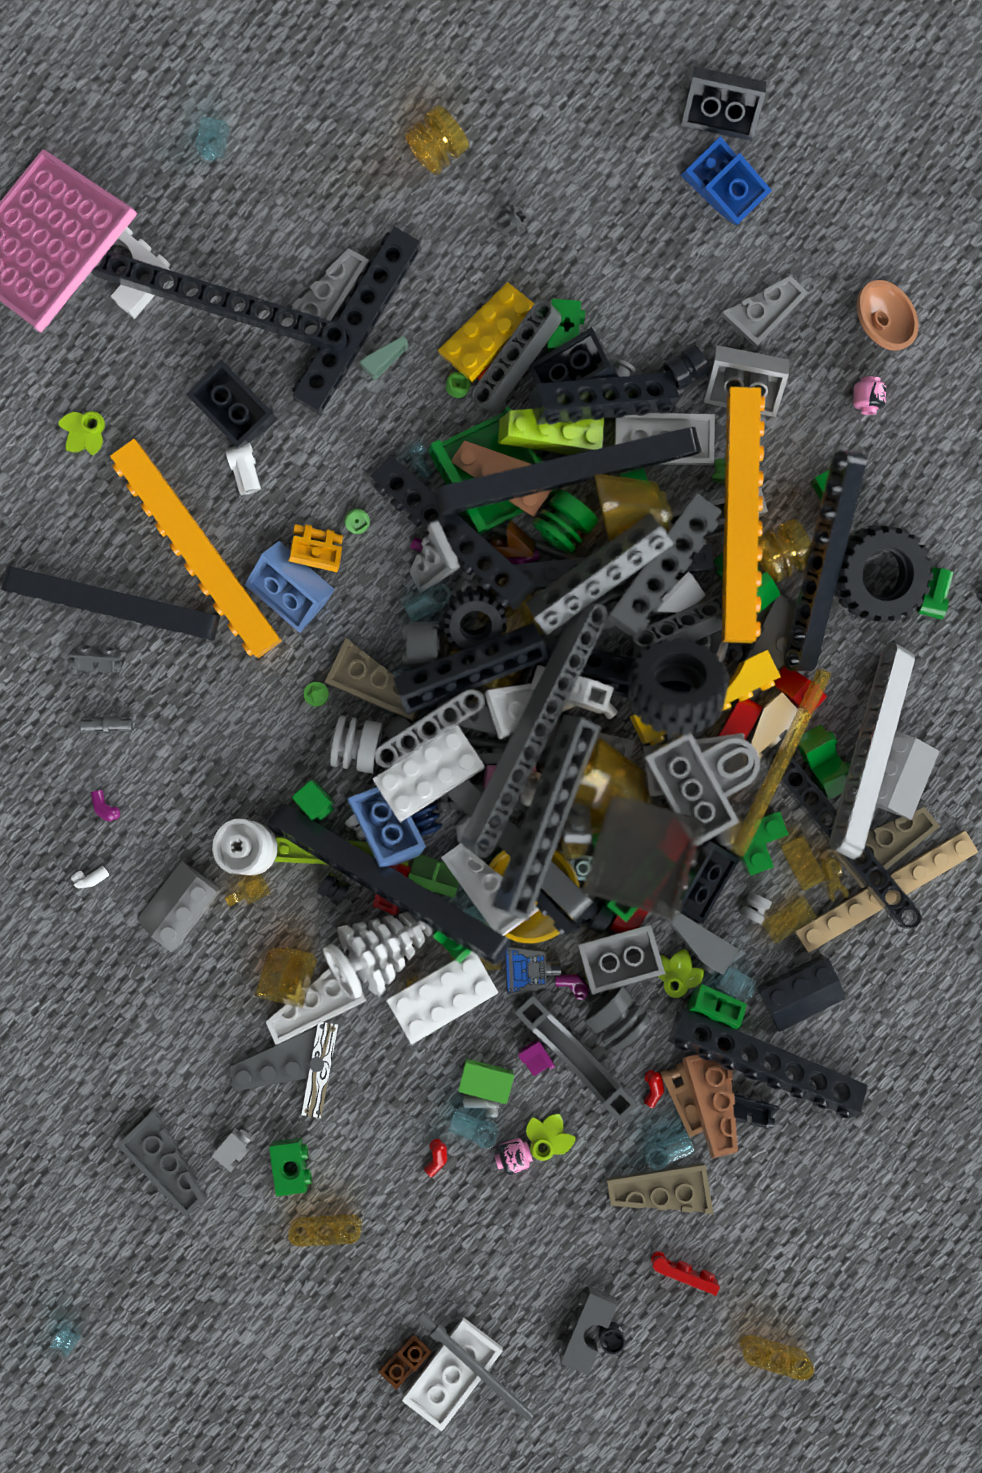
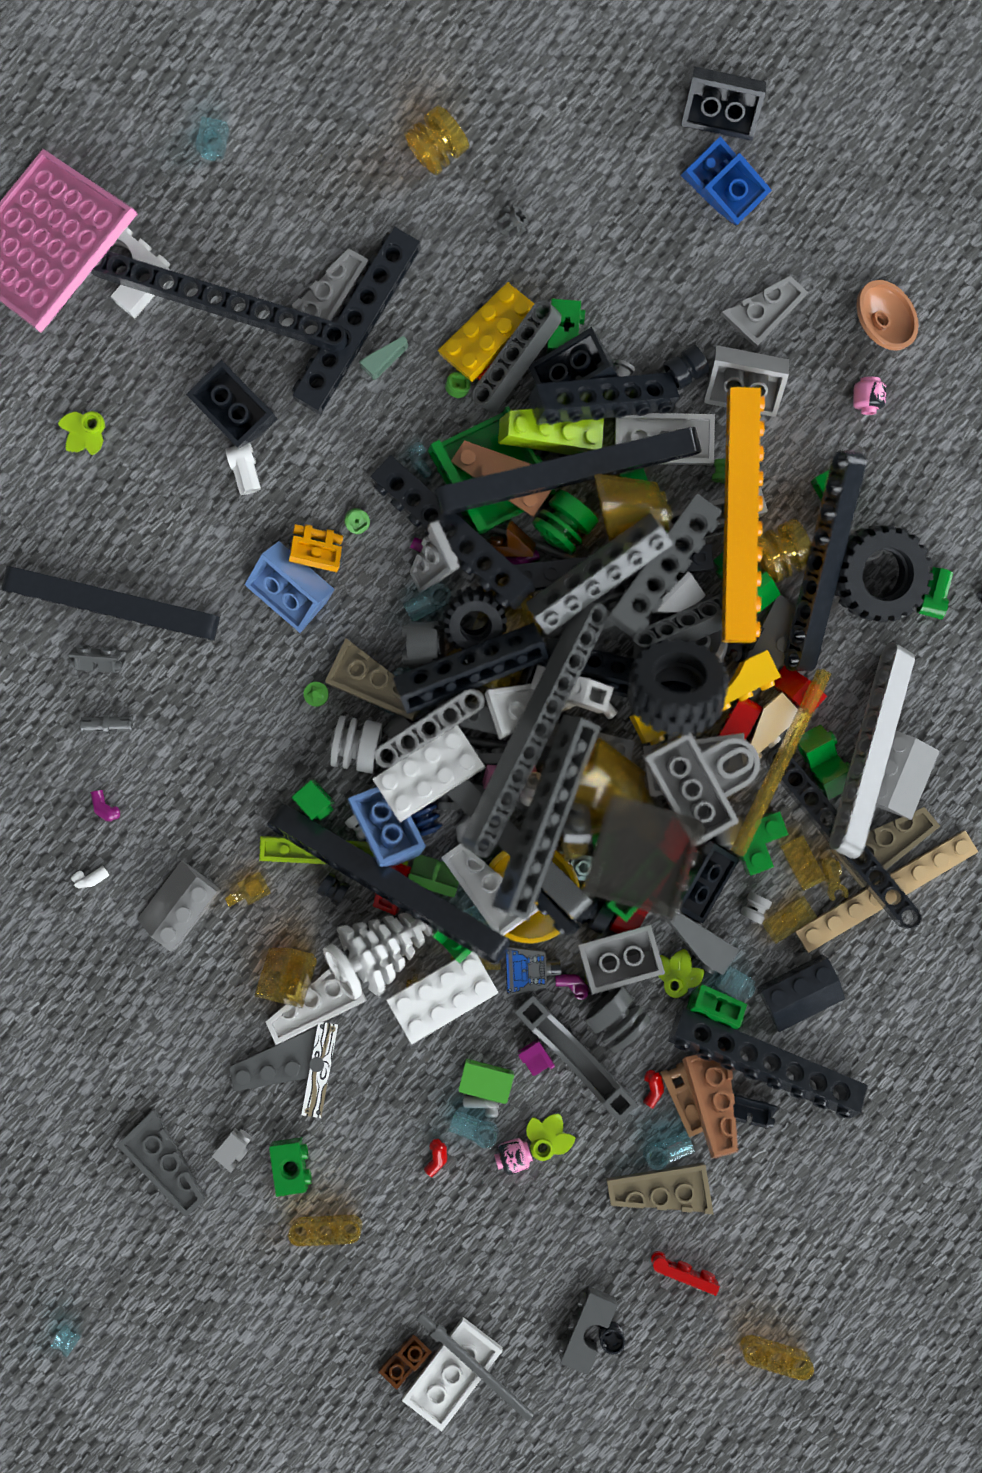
light orange brick [110,439,282,658] -> none
white wheel [212,819,277,876] -> none

